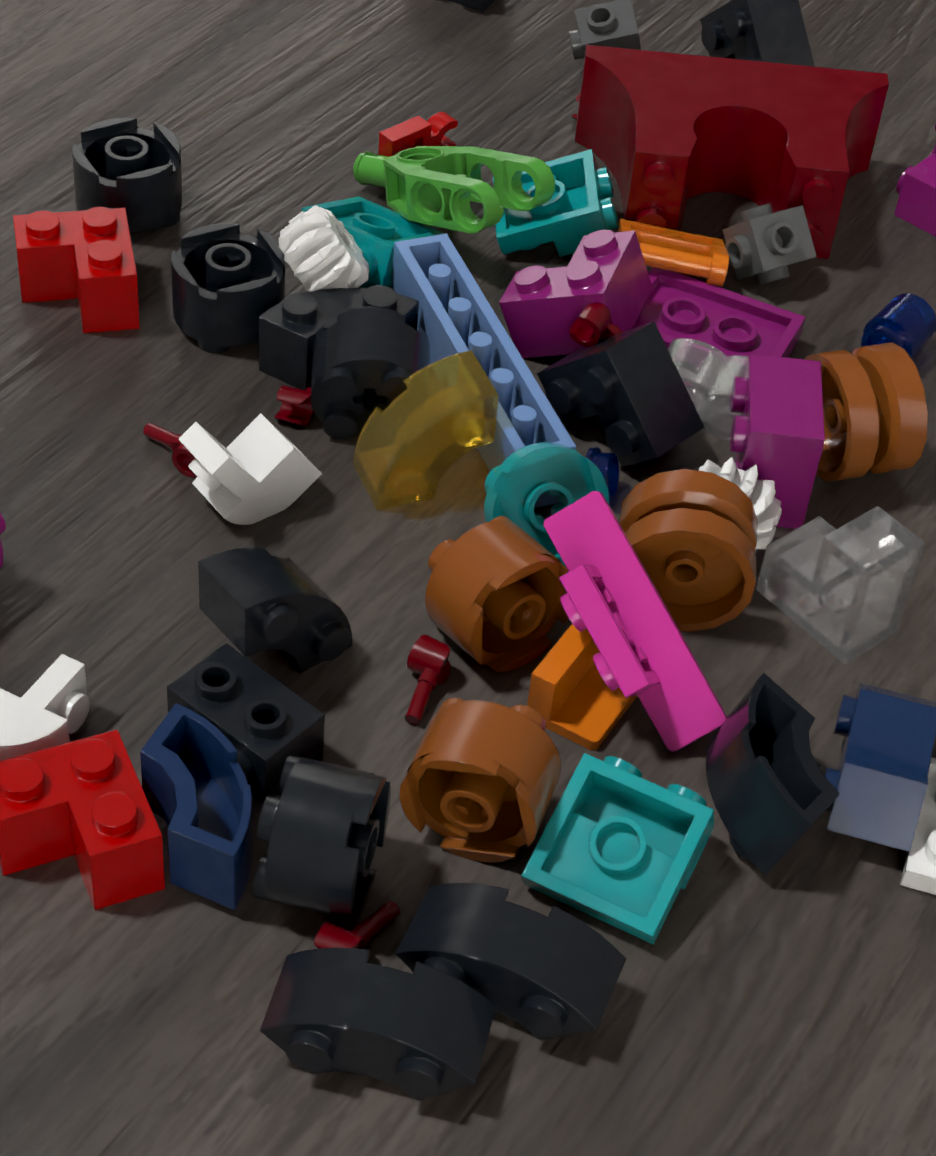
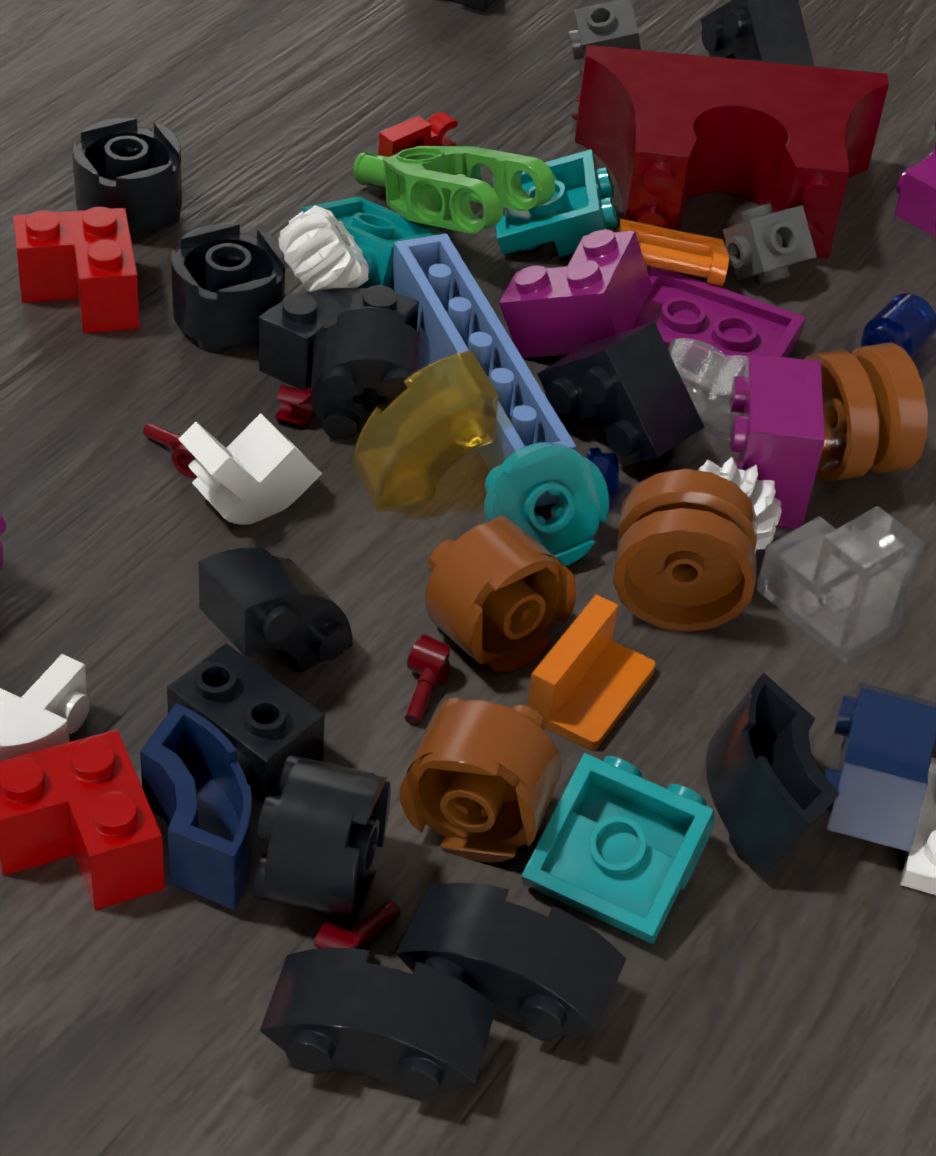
dark pink bracket [544,491,727,752] -> none
dark red hand [569,302,624,347] -> none

